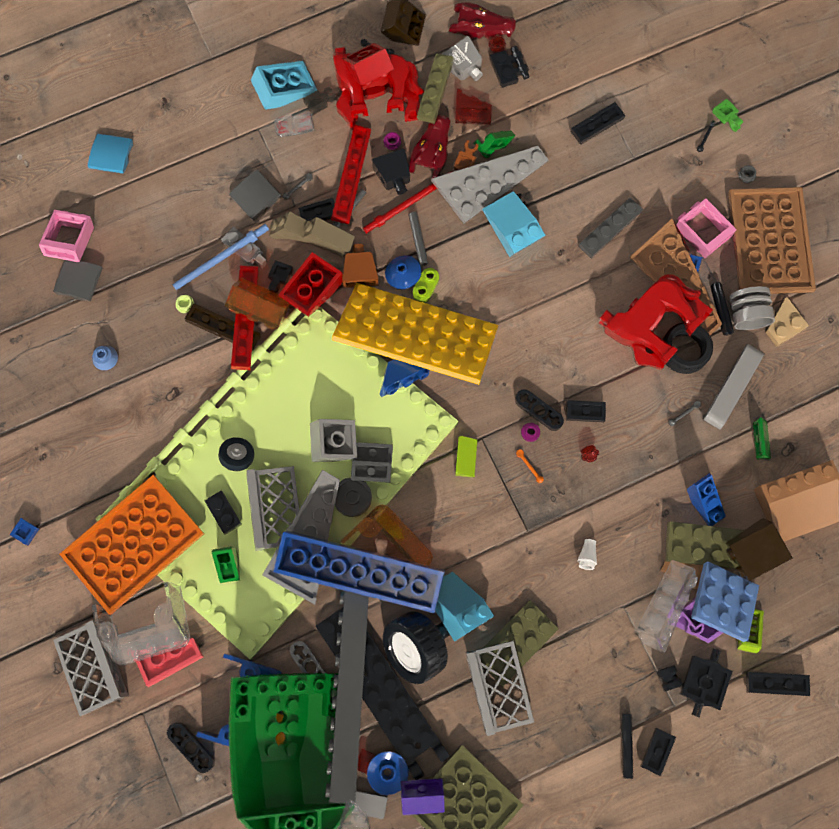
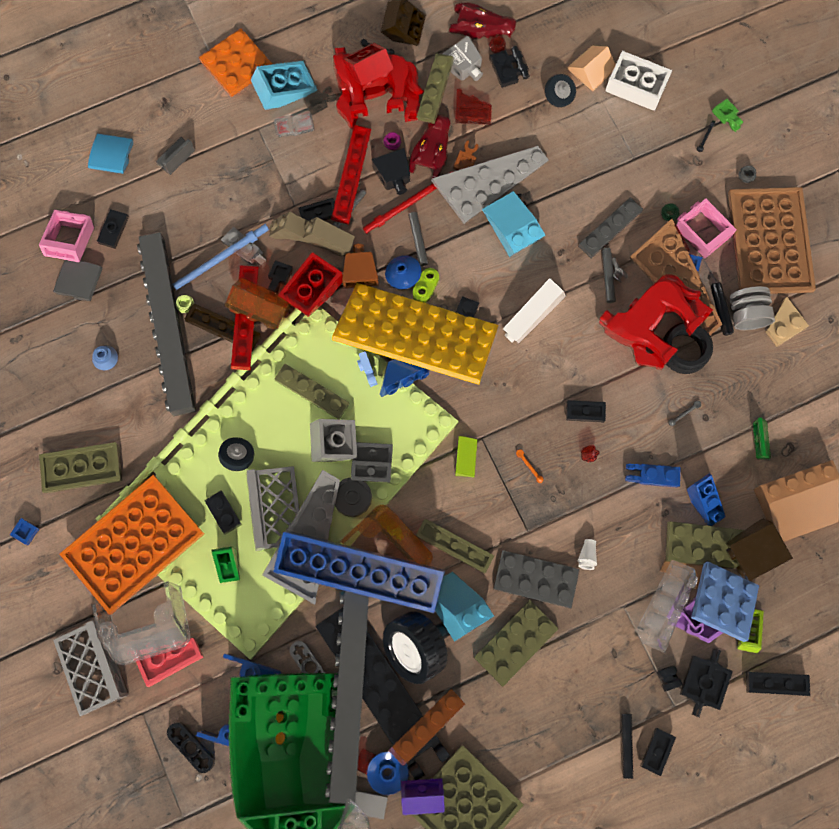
dark grey slope [229,170,282,220] -> none
dark grey hinge [283,173,313,200] -> none
light grey fence [465,641,534,736] -> none
green plate [473,130,516,159] -> none
black beam [515,389,564,431] -> none
magenta plate [521,423,540,442] -> none
black plate [570,102,625,145] -> none
light grey beam [703,344,765,430] -> none
none -> olive plate [39,442,122,493]
none -> black plate [97,209,129,249]
none -> dark grey brick [137,232,196,416]
none -> dark grey panel [156,137,195,175]
none -> orange plate [199,28,273,97]
none -> olive plate [275,364,349,420]
none -> light blue plate [357,351,378,387]
none -> dark orange arch [389,689,465,766]
none -> olive plate [415,519,494,574]
none -> black plate [455,296,480,318]
none -> dark grey plate [493,550,580,609]
none -> white slope [503,278,566,343]
none -> black wheel [545,74,576,108]
none -> light nougat slope [568,45,616,91]
none -> dark grey piece [602,248,616,303]
none -> white brick [606,51,672,111]
none -> light grey hand [612,258,628,283]
none -> blue hinge [625,463,681,487]
none -> clear green plate [661,203,680,221]

